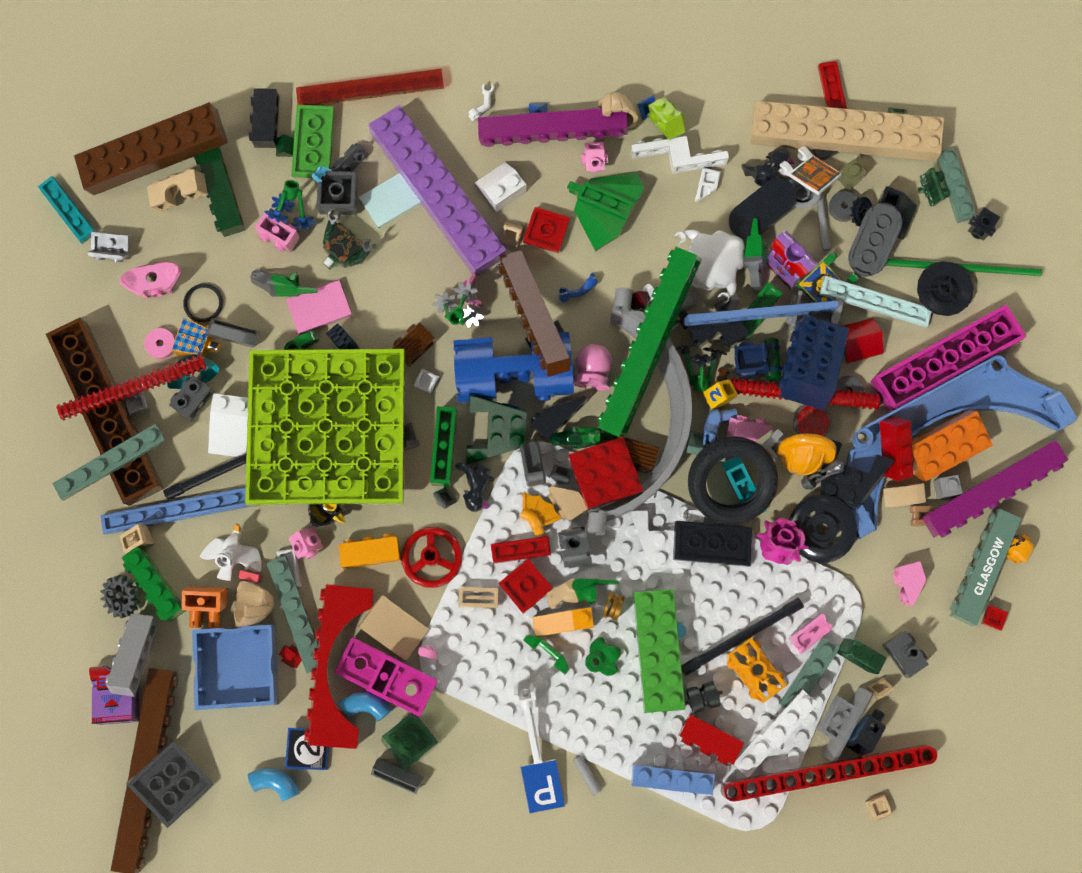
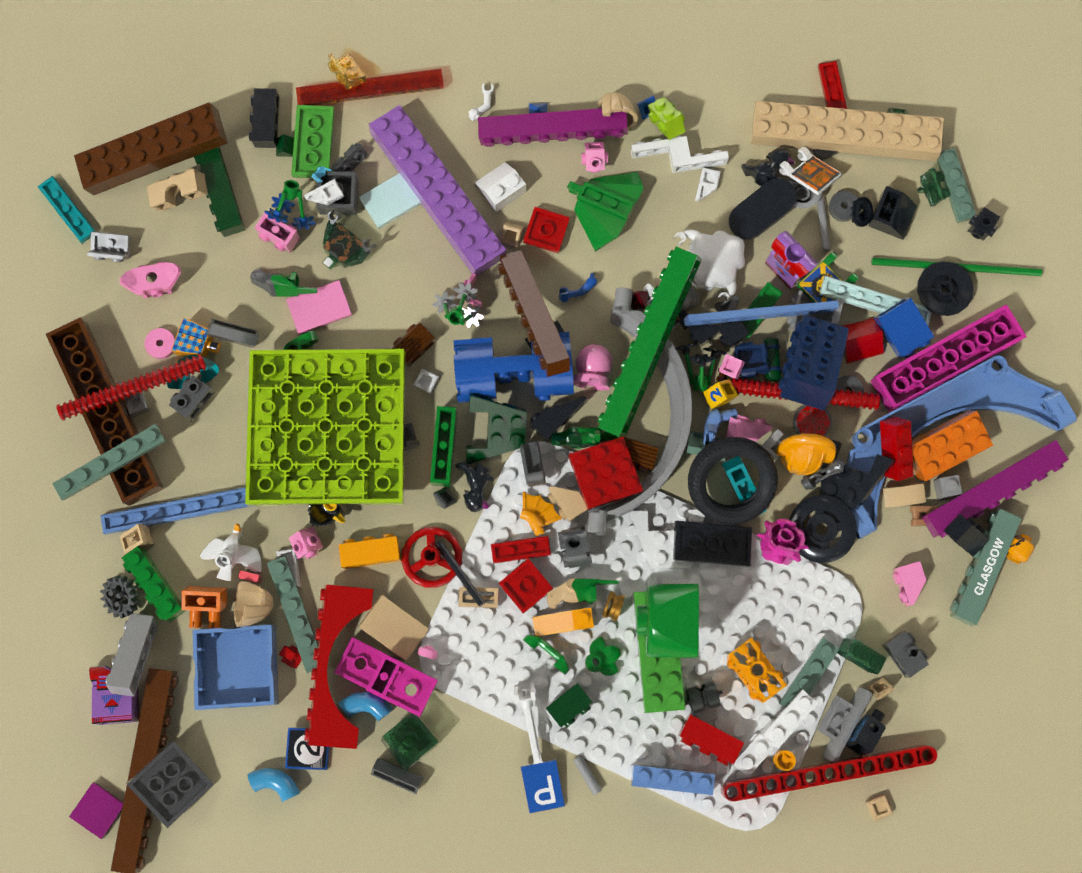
black piece [163,453,247,500] -> none
black tyre [183,284,223,322] -> none
white slope [208,393,248,457] -> none
black bush [326,323,360,349] -> none
dark grey slope [550,465,573,484] -> none
black piece [681,597,804,676] -> none
animal [744,218,768,290] -> none
bright pink hinge [789,613,833,654] -> none
olive brick [837,159,867,191] -> none
dark grey tile [848,203,902,277] -> none
red plate [981,605,1008,631] -> none
none -> magenta tile [69,782,123,839]
none -> white tile [304,179,344,205]
none -> clear yellow bracket [328,53,367,89]
none -> black bar [435,540,486,607]
none -> dark green brick [546,683,592,728]
none -> green piece [636,584,699,659]
none -> bright pink tile [719,354,745,380]
none -> light orange wheel [773,750,796,771]
none -> blue brick [874,298,934,358]
none -> black brick [944,514,989,557]

